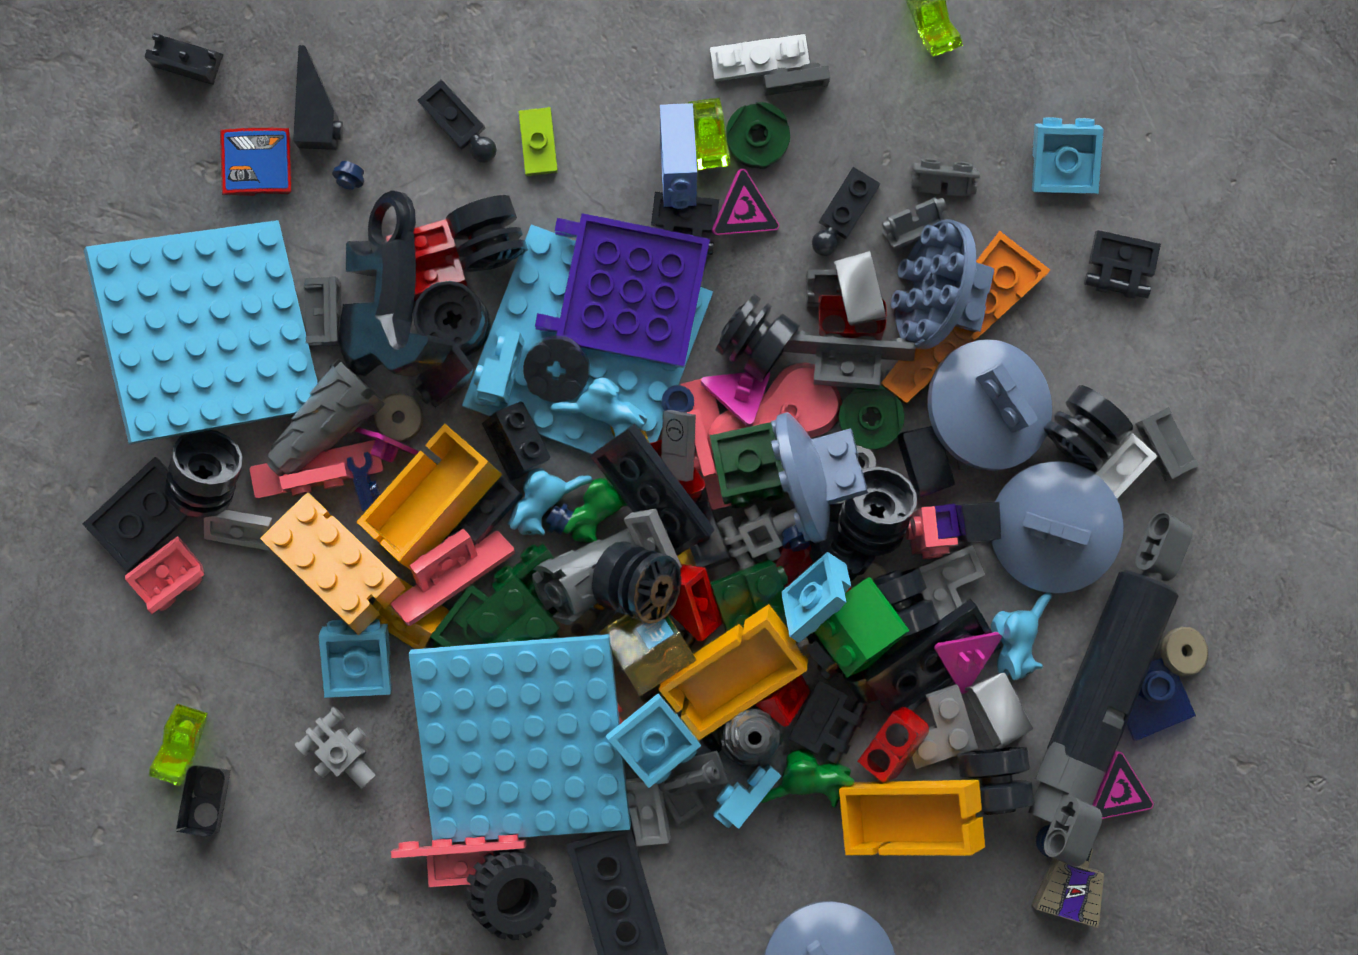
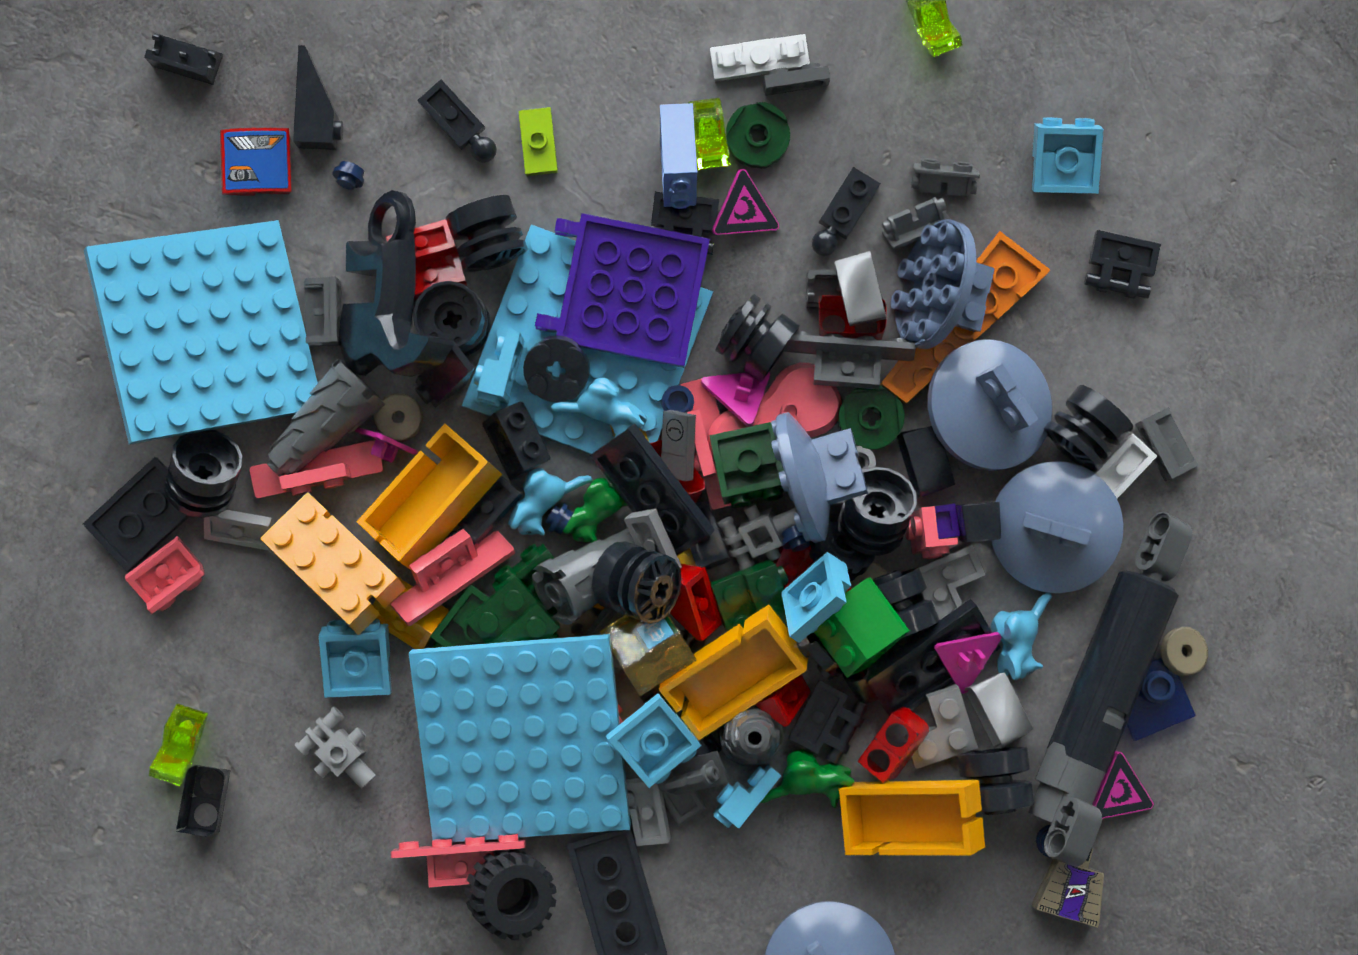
clear blue plate [347,452,381,512] -> none

